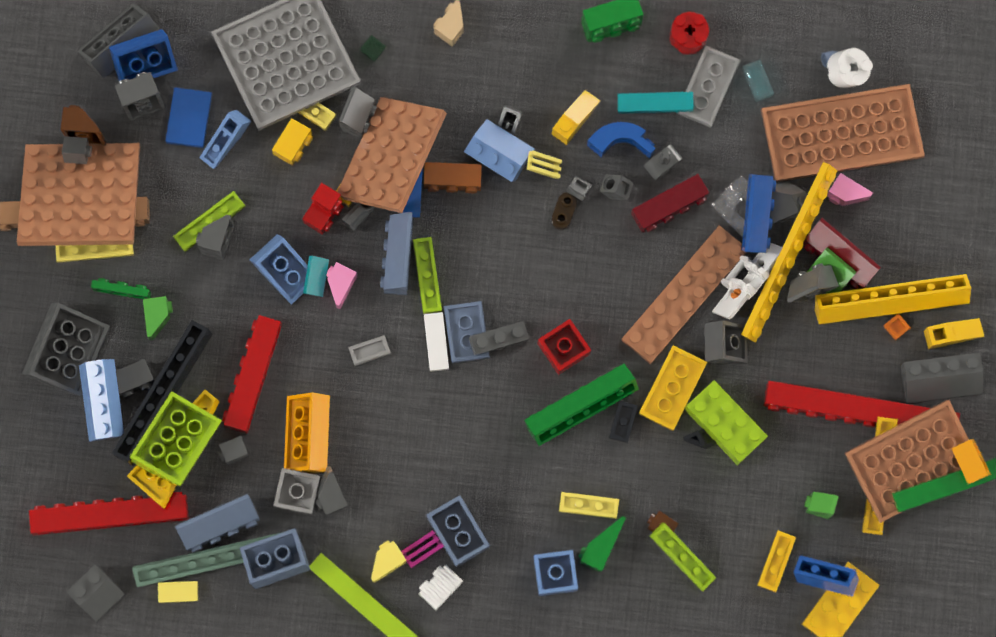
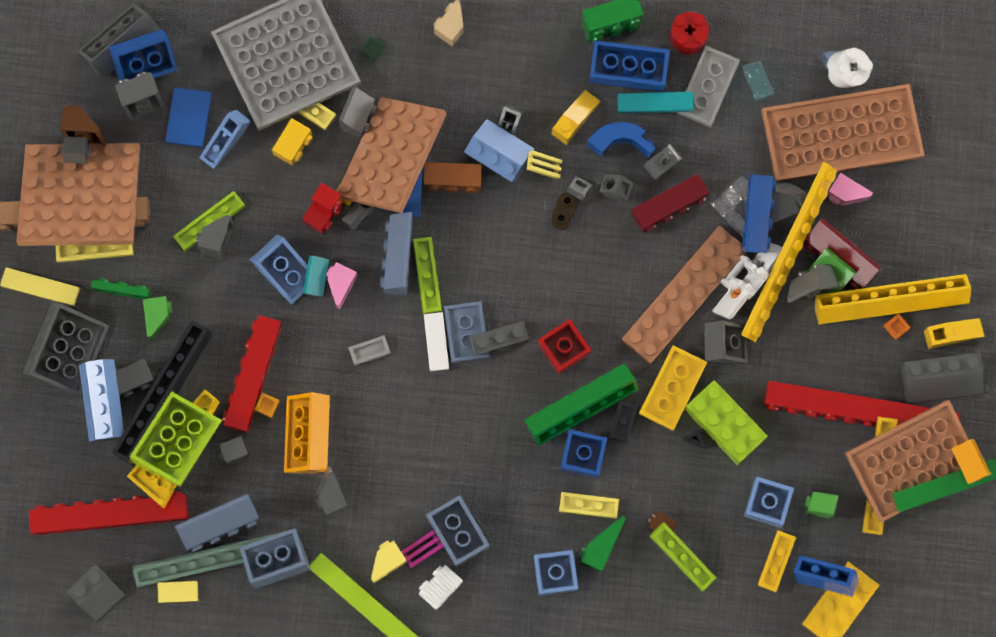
light grey slope [274,468,320,514] -> none
none -> light yellow tile [0,267,80,306]
none -> light orange tile [254,393,280,418]
none -> blue brick [560,429,607,479]
none -> blue brick [589,41,670,92]
none -> medium blue brick [743,477,794,528]

